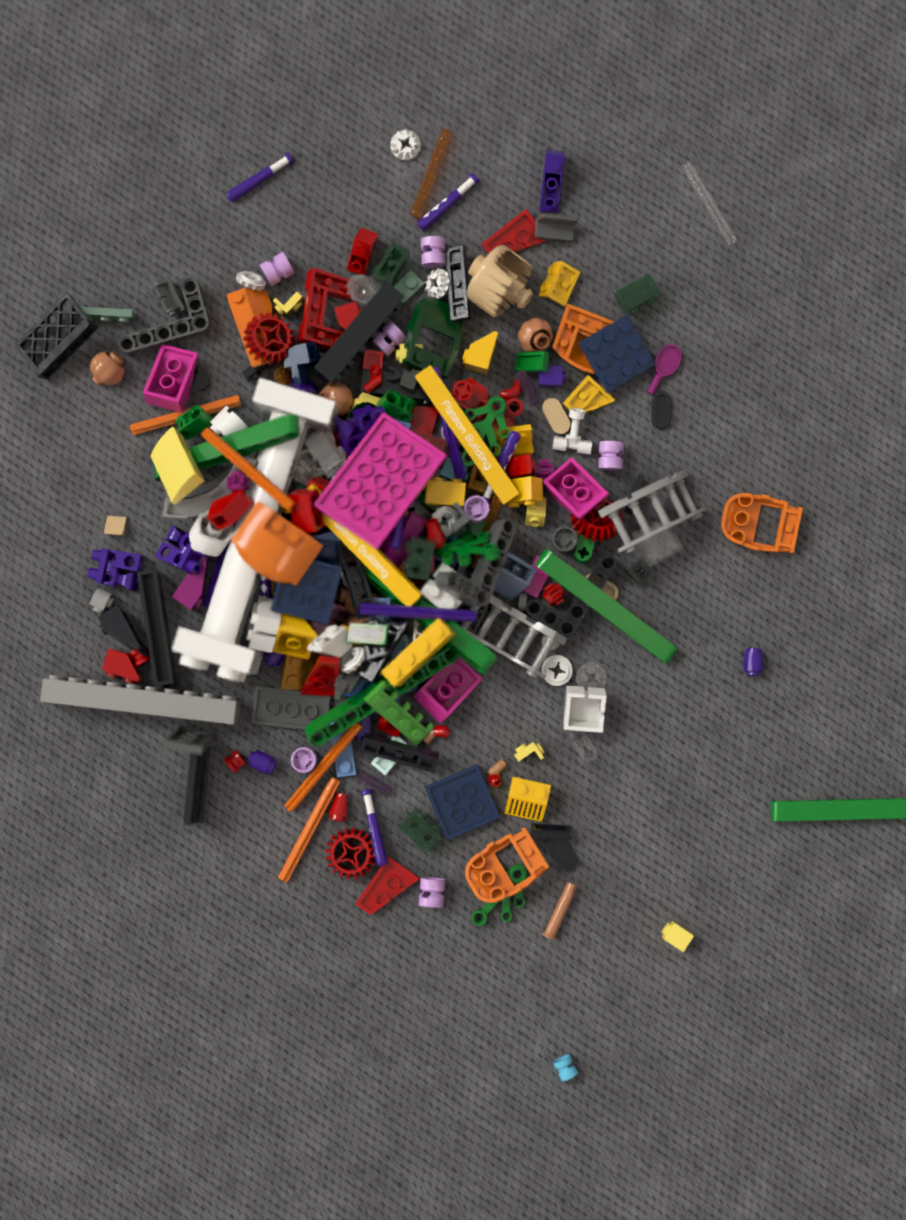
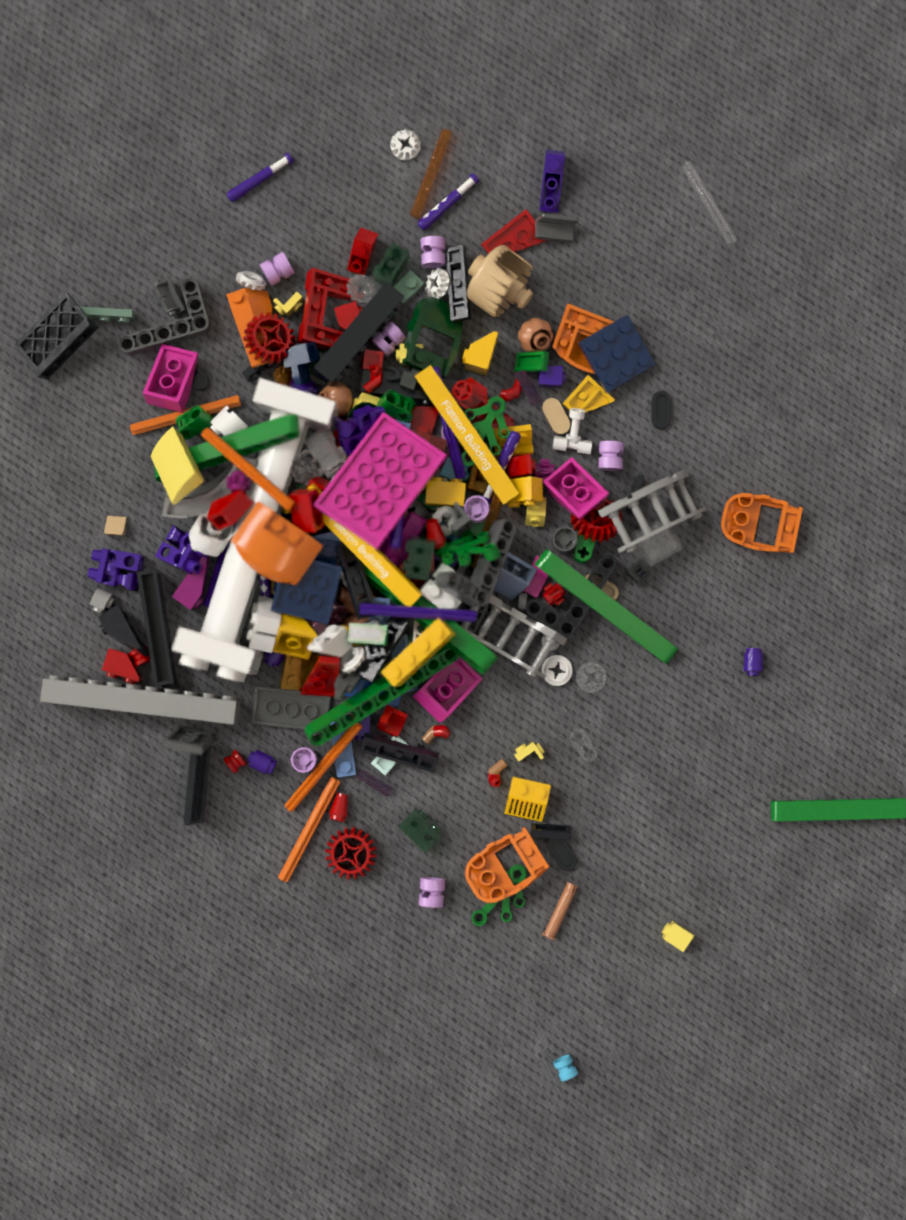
nougat plant [90,351,125,386] -> none
red wing [355,856,420,915] -> none
dark purple piece [361,789,388,866] -> none
bright green hinge [364,681,434,746] -> none
dark blue plate [424,764,500,840] -> none
red cone [505,398,524,417] -> none
yellow bracket [539,261,580,306] -> none
white piece [563,686,606,733] -> none
clear green brick [614,274,660,315] -> none
magenta piece [647,344,681,395] -> none

